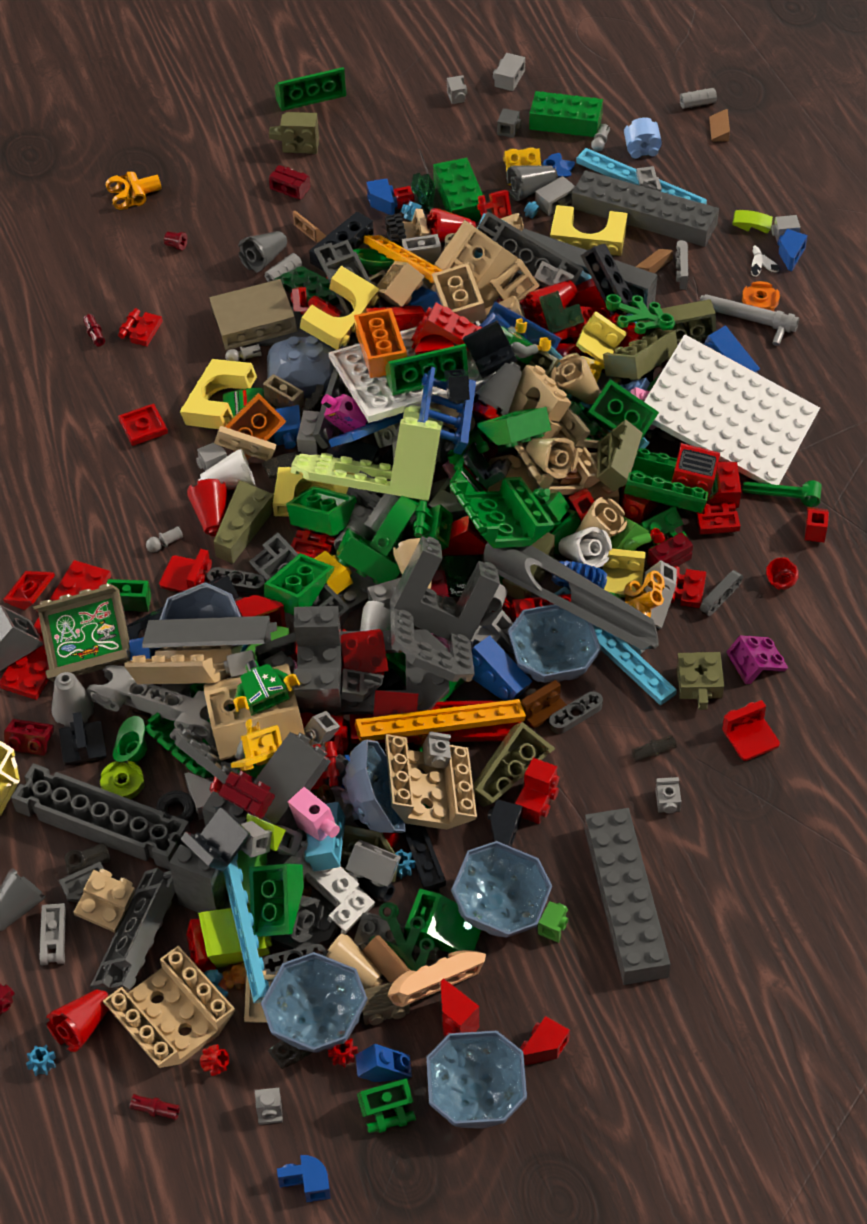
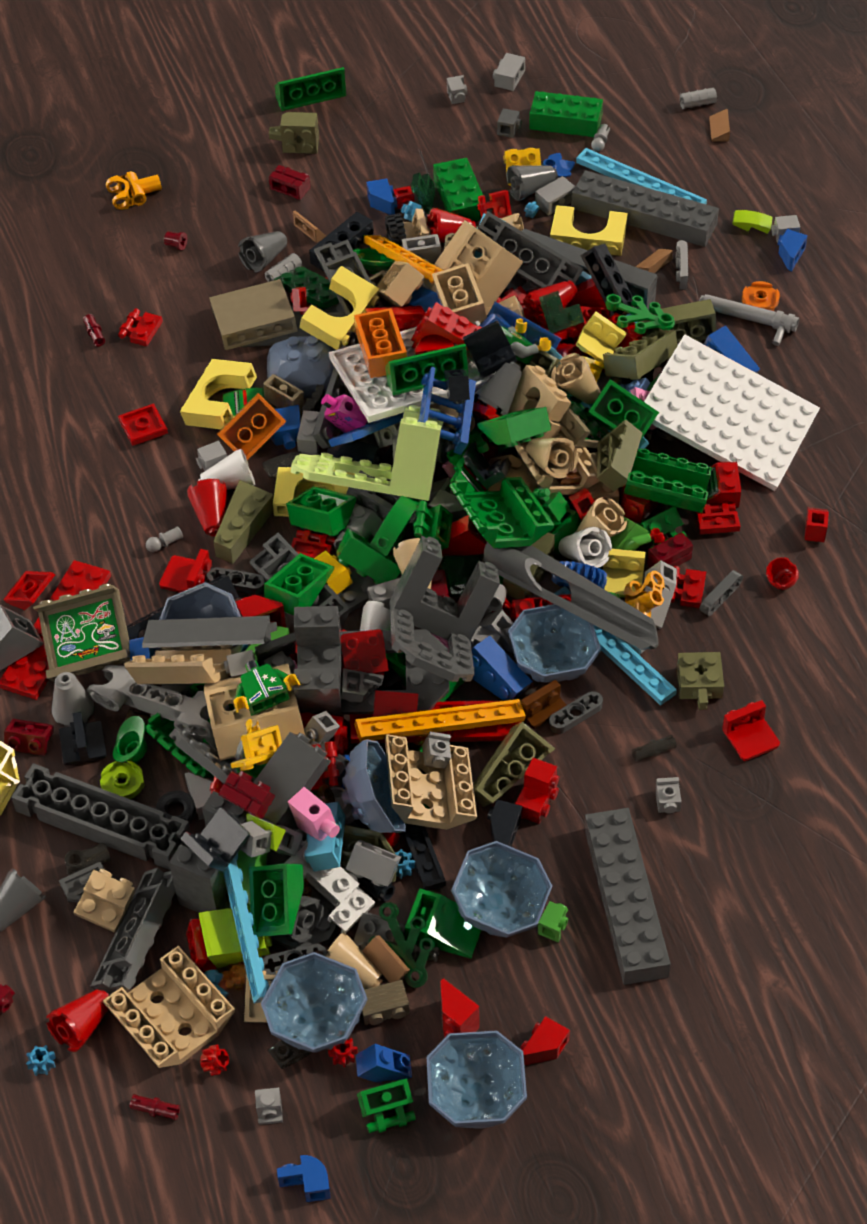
light grey plate [40,903,66,966] -> none
green brick [107,579,151,612] -> none
tan plate [214,426,276,462] -> none
light grey pin [225,344,261,362] -> none
red plate [308,296,342,317] -> none
light grey axle [364,493,399,533] -> none
light nougat brick [387,950,486,1007] -> none
tan plate [490,259,539,302] -> none
light grey slope [534,261,574,286] -> none
light blue brick [624,118,662,159] -> none
light grey slope [636,166,662,192] -> none
slope [671,443,720,498] -> none
magenta bracket [726,635,788,684] -> none
green axle [742,480,822,507] -> none
white piece [751,245,779,277] -> none

